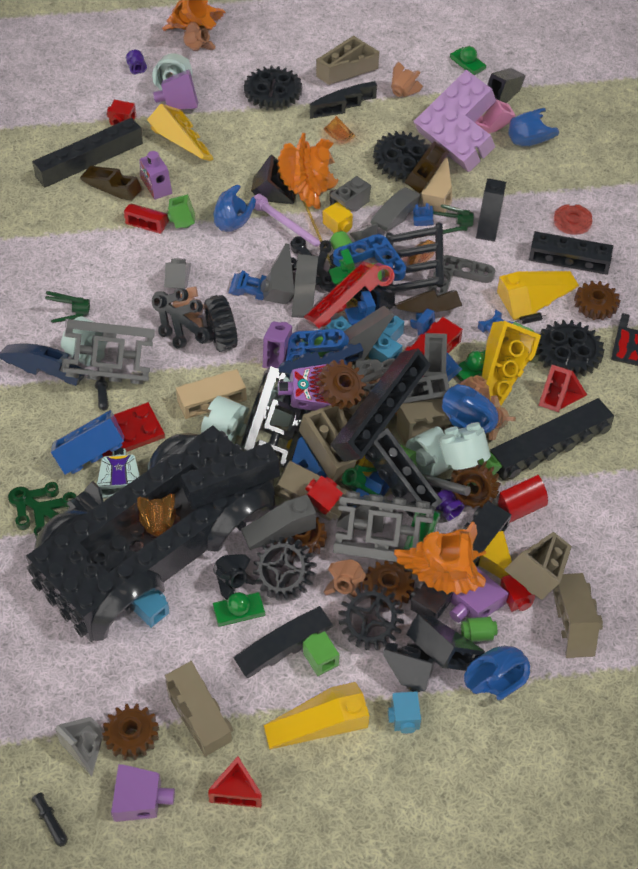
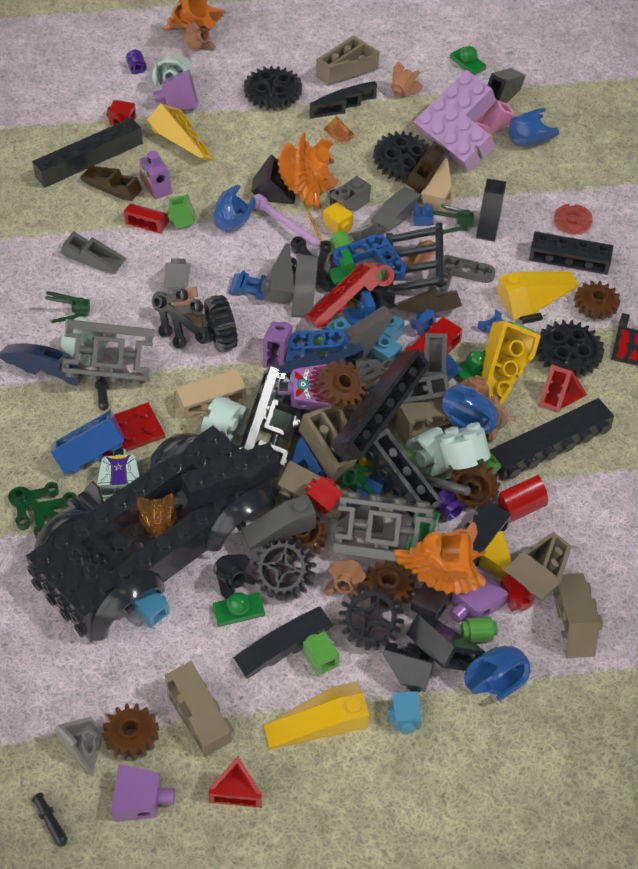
none -> dark grey slope [61,231,126,273]

